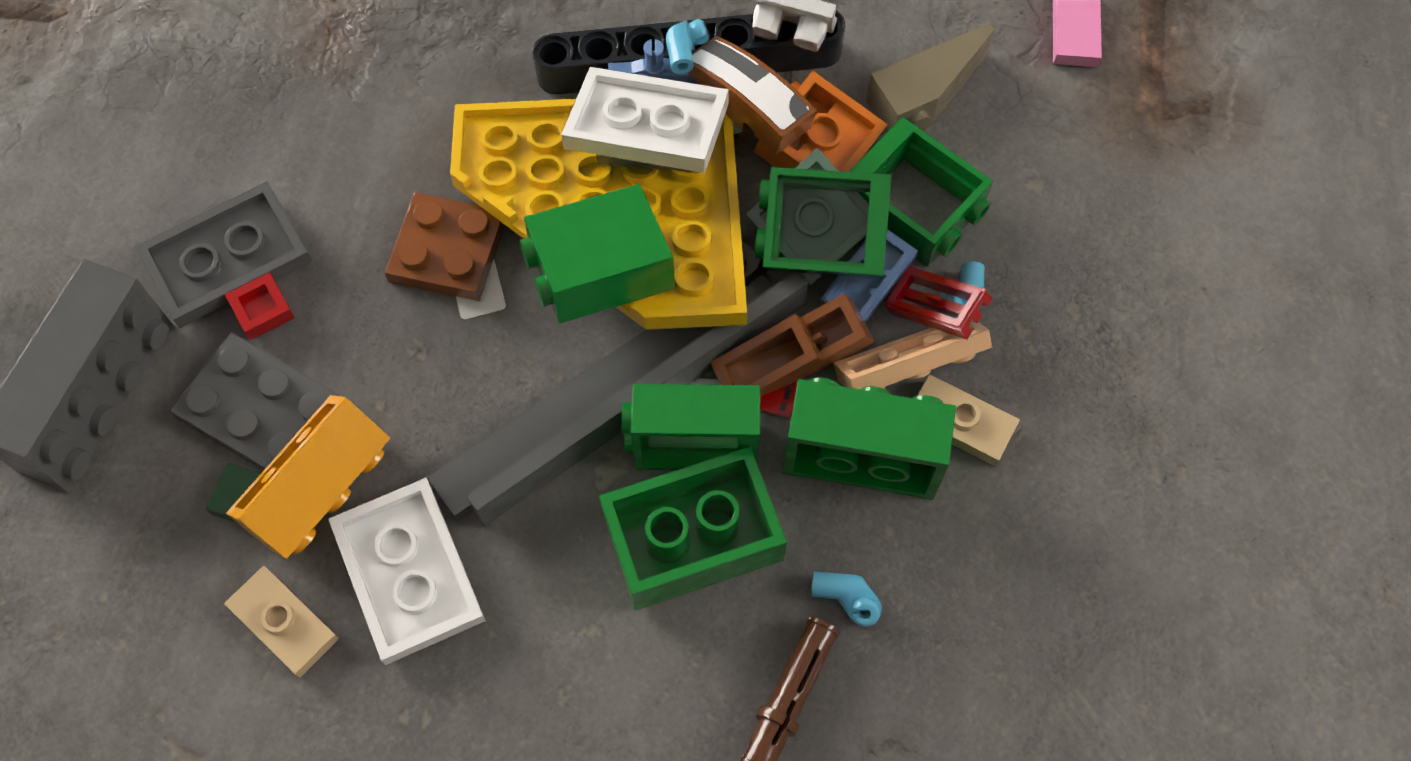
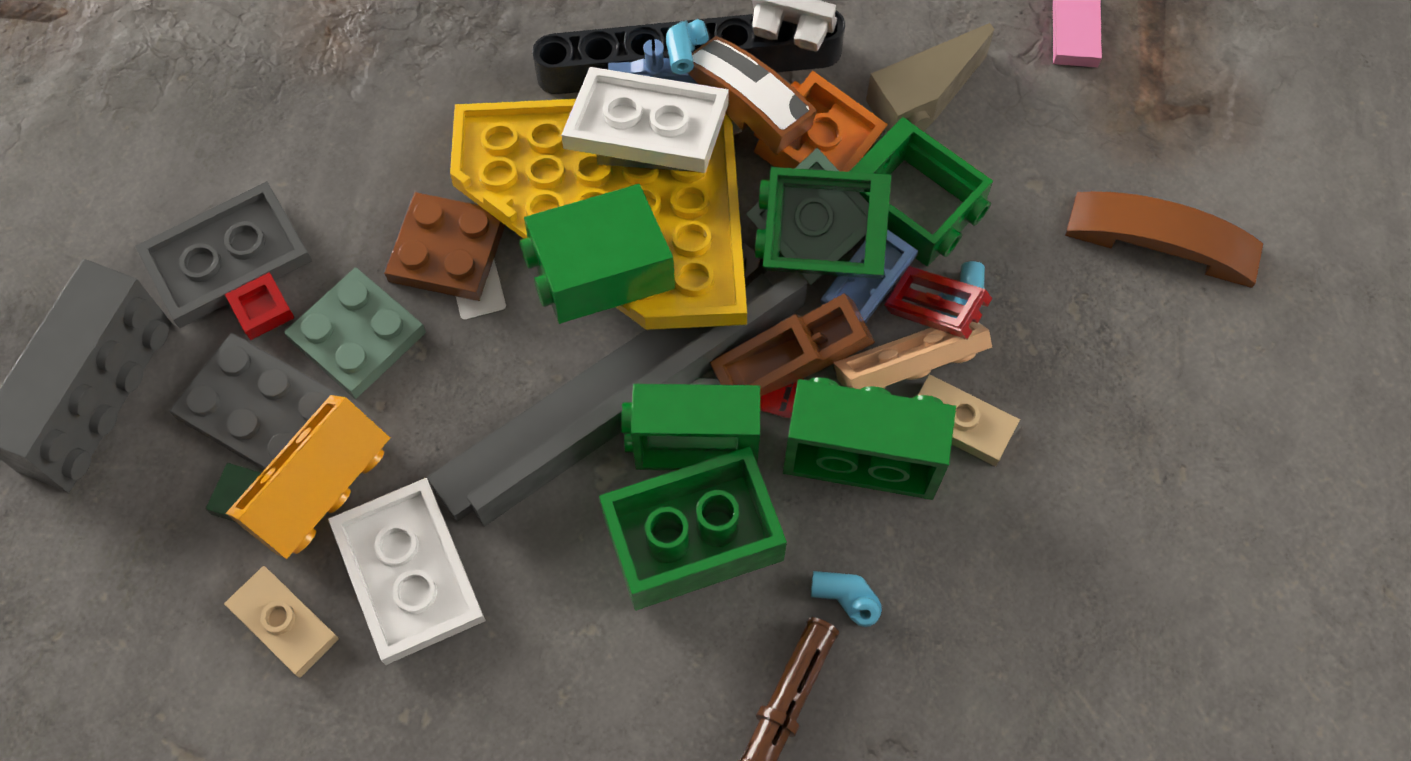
none -> sand green plate [284,267,426,400]
none -> dark orange slope [1065,191,1263,288]

